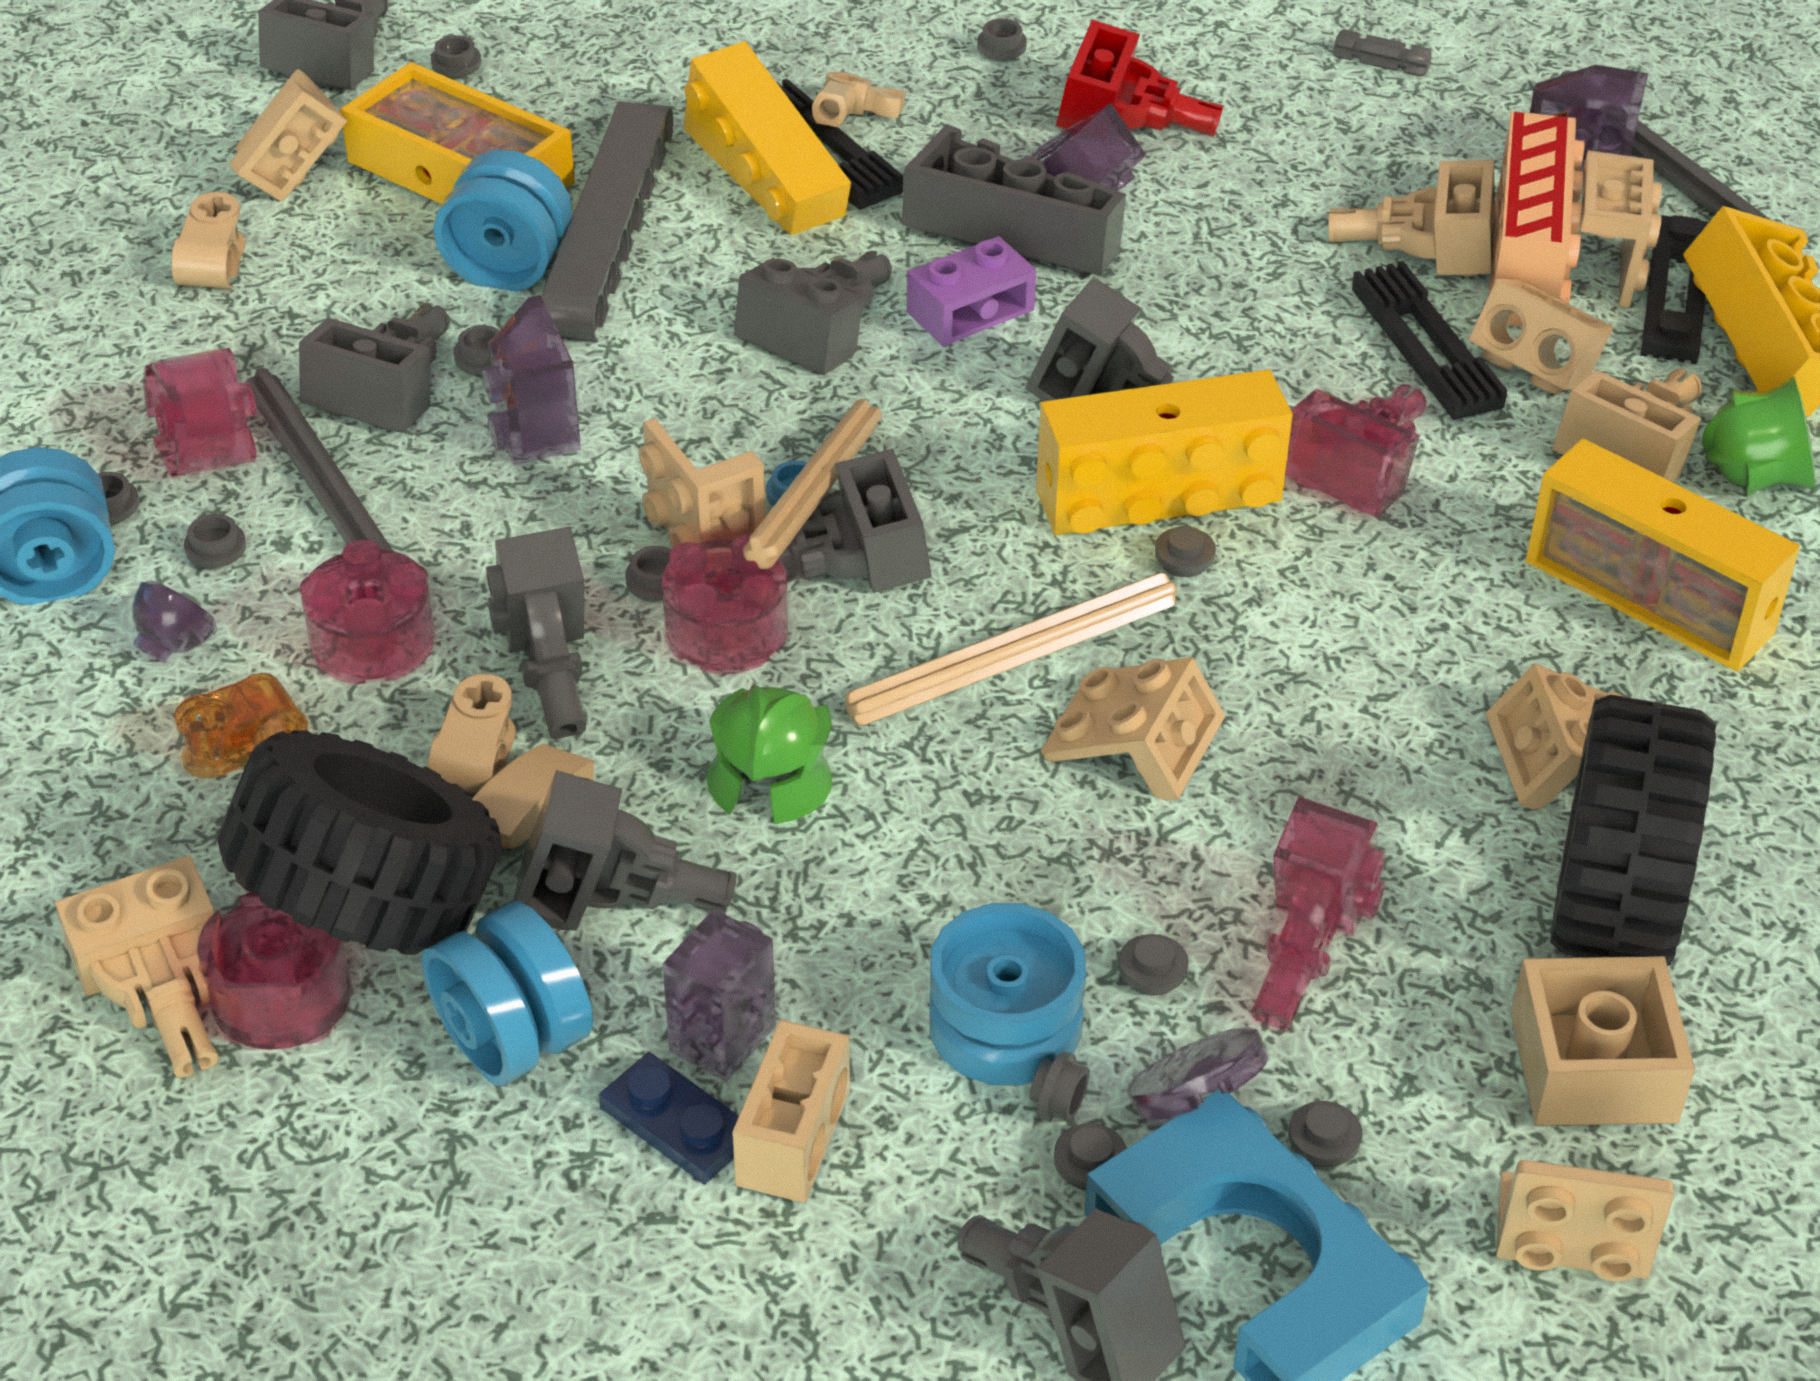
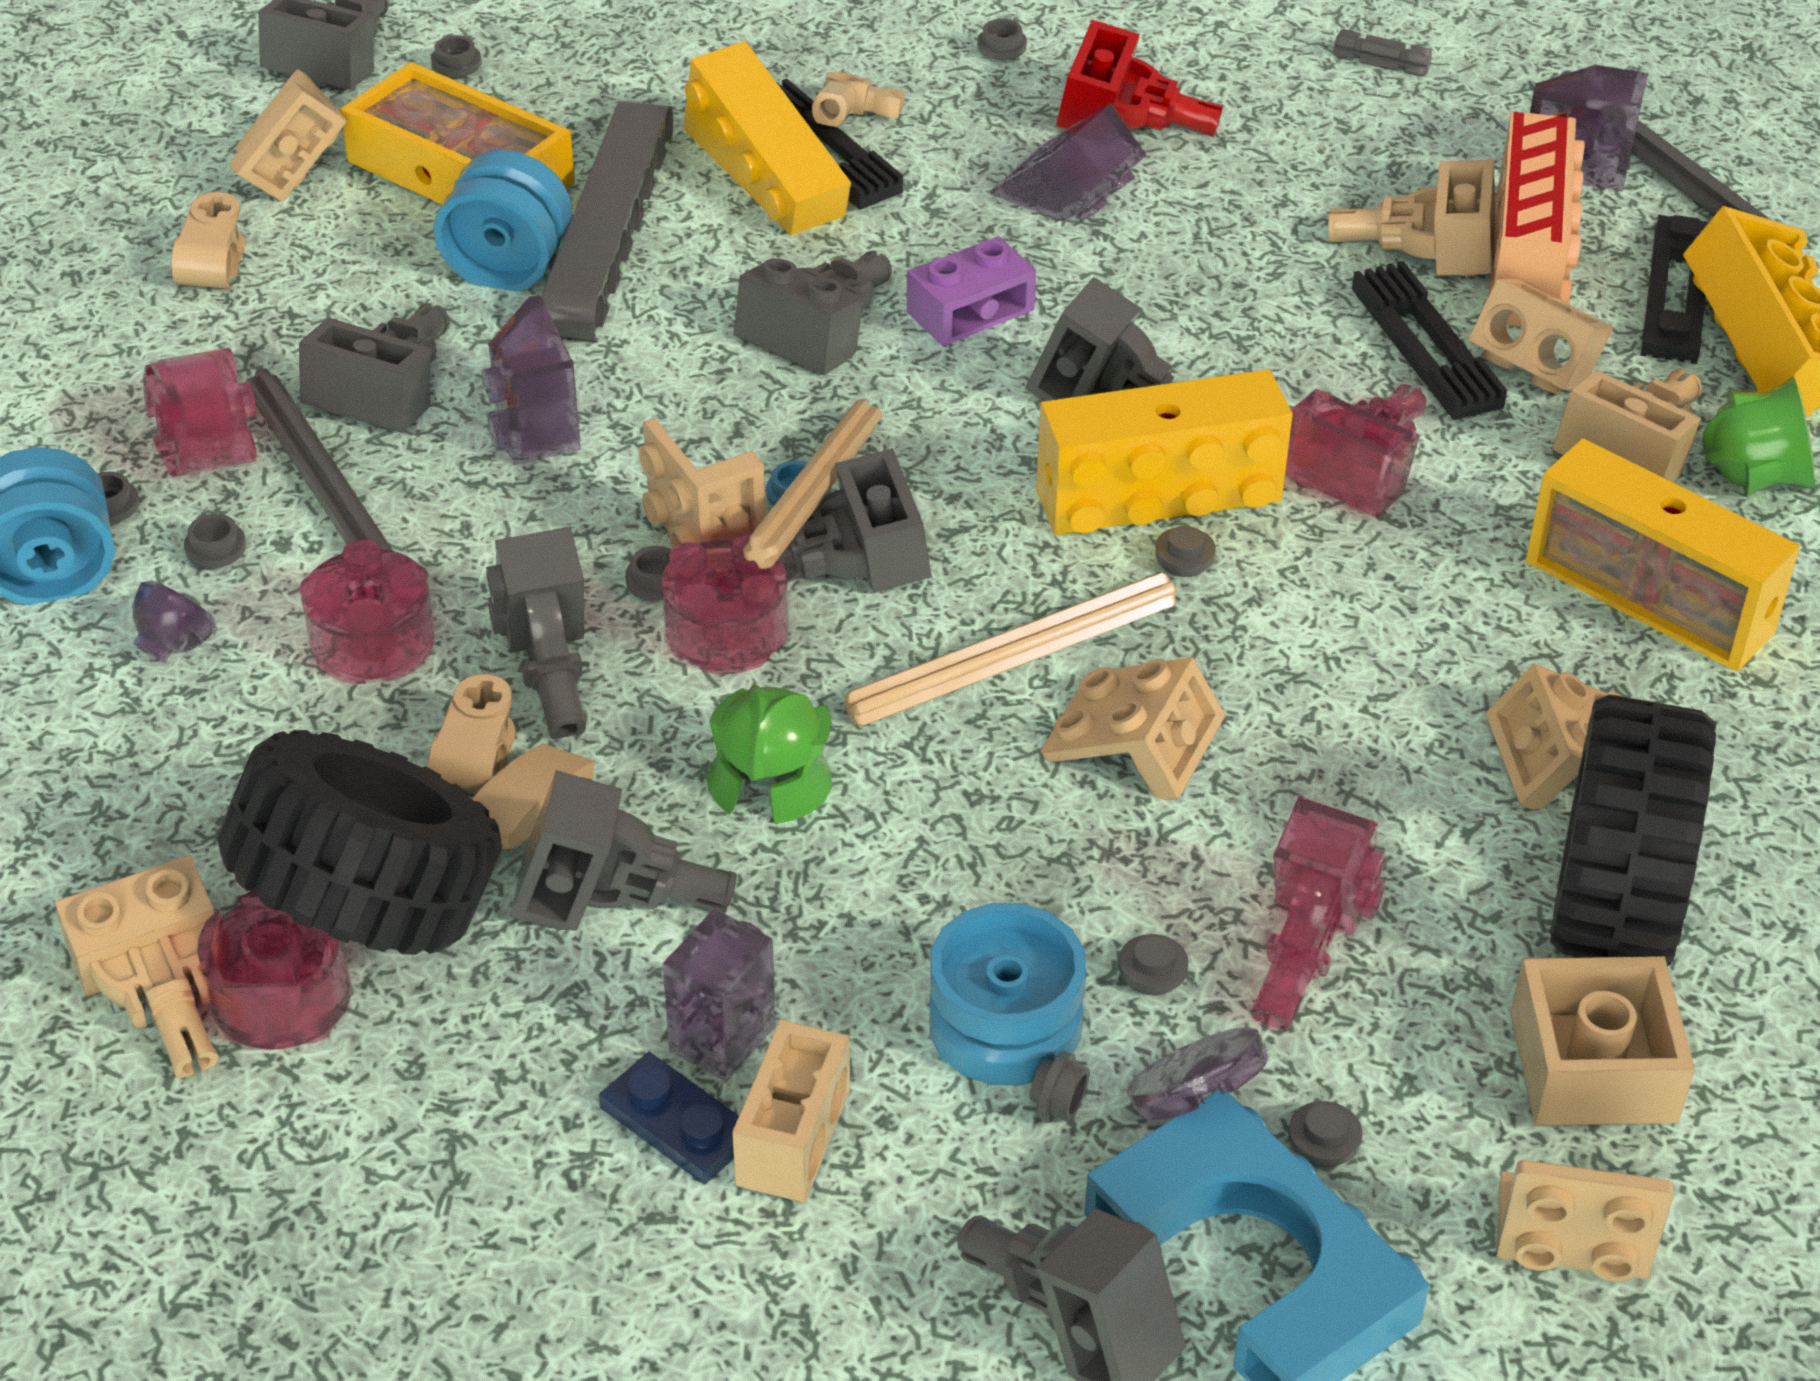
clear orange piece [174,673,308,779] -> none
dark azure wheel [421,900,593,1086] -> none
dark grey plate [454,325,511,374] -> none
dark grey wedge [902,124,1126,275] -> none
dark grey plate [1054,1123,1127,1190] -> none
tan bracket [1580,150,1662,308] -> none

